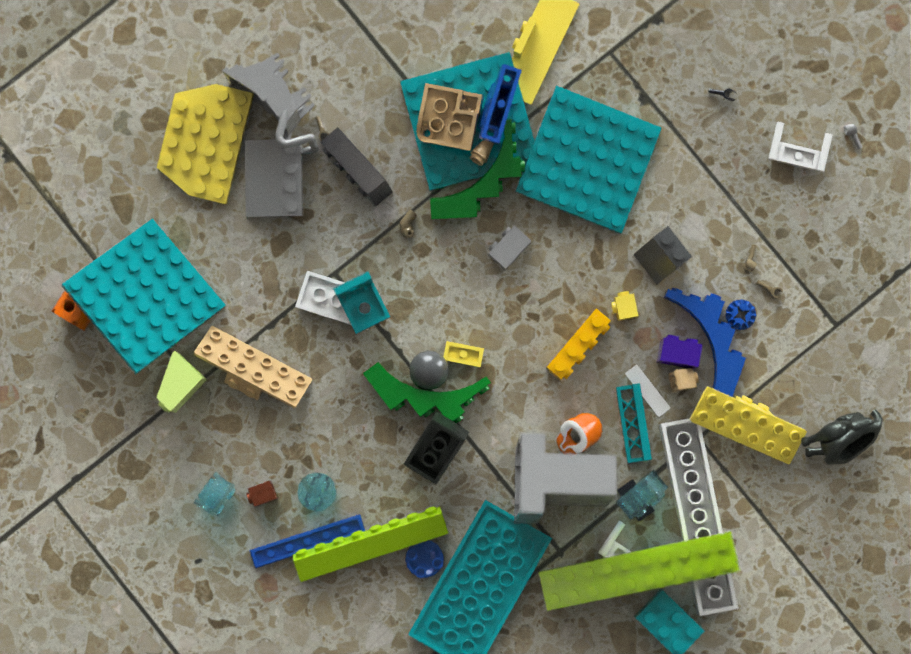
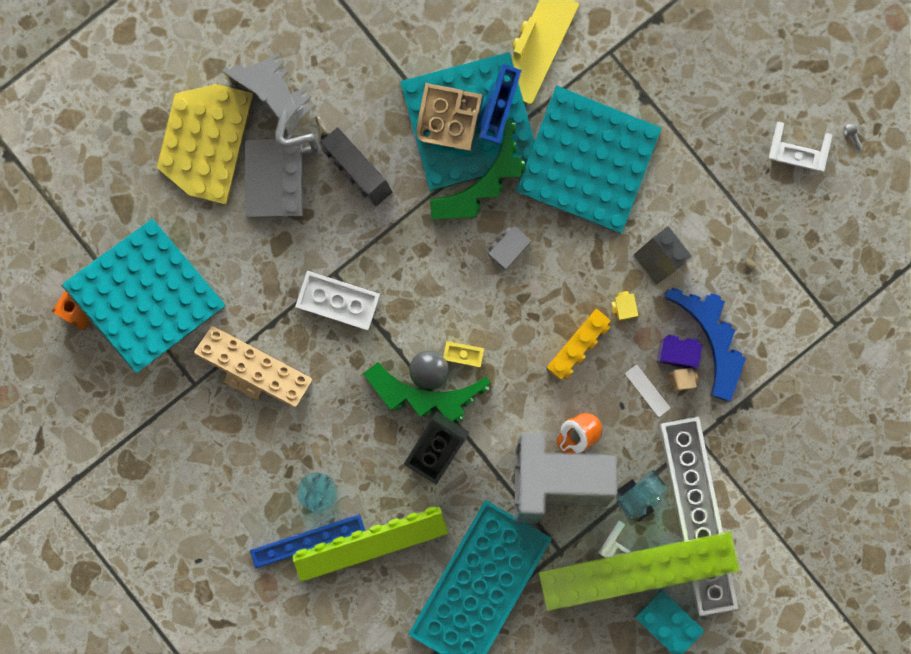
yellowish green slope [157,351,208,413] -> none
clear light blue brick [193,472,236,516] -> none
copper brick [246,480,278,507] -> none
teal bracket [333,271,390,334] -> none
dark tan arm [399,210,417,238] -> none
blue dish [405,540,444,578] -> none
tan cone [470,140,494,166] -> none
teal fence [616,383,652,463] -> none
light yellow bracket [690,387,807,464] -> none
black hand [708,88,737,102] -> none
blue gear [726,299,757,330] -> none
dark tan hand [756,280,783,298] -> none
pearl dark grey piece [801,410,883,465] -> none

